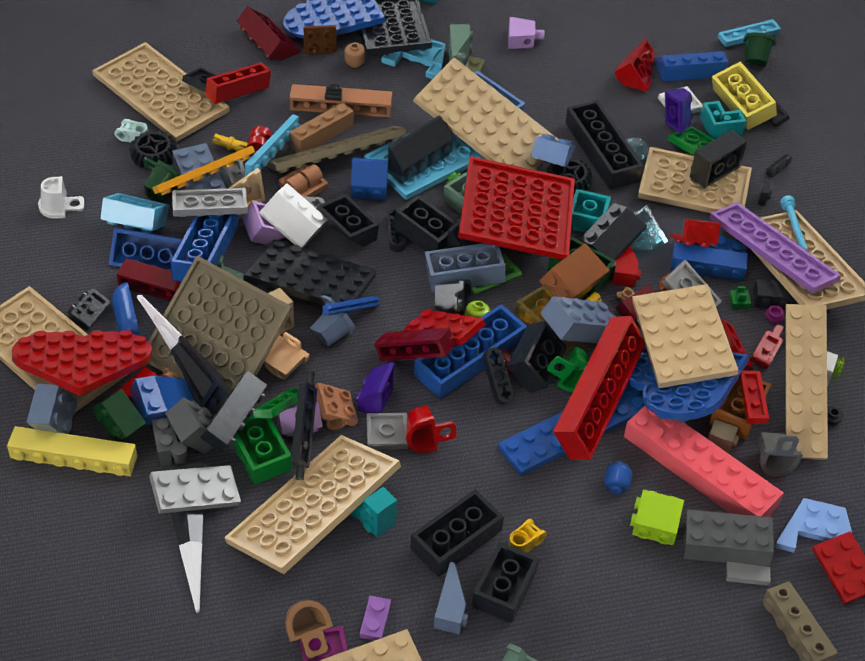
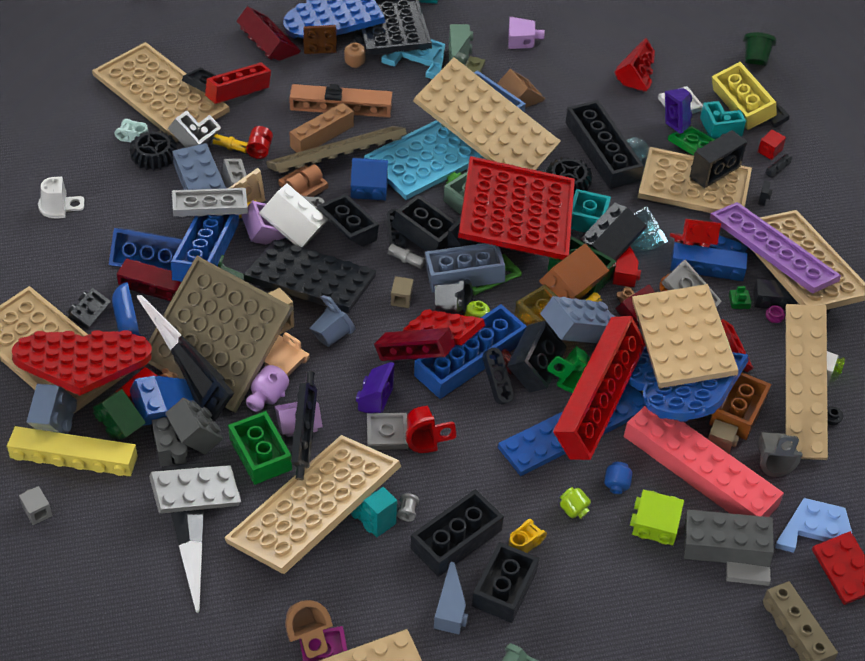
medium azure brick [101,193,169,233] -> none
dark green container [143,157,180,202] -> none
light orange plate [152,146,255,195] -> none
brick [200,370,267,452] -> none
medium azure plate [245,114,300,176] -> none
green tile [253,388,299,418] -> none
nougat plate [315,383,358,430] -> none
blue axle [322,296,380,316] -> none
medium lavender plate [360,596,391,641] -> none
black slope [388,115,453,183] -> none
medium blue slope [531,134,575,166] -> none
blue slope [654,51,728,82] -> none
medium azure plate [718,19,781,47] -> none
red plate [739,371,769,423] -> none
hinge [750,324,784,370] -> none
medium azure piece [780,195,808,251] -> none
none -> light grey brick [19,486,52,525]
none -> light grey brick [168,110,221,148]
none -> lavender piece [246,365,289,412]
none -> light grey pin [387,244,425,269]
none -> dark tan brick [391,276,414,308]
none -> light grey bush [397,493,419,521]
none -> medium nougat slope [497,69,545,108]
none -> lime head [560,487,591,519]
none -> red brick [758,130,786,160]

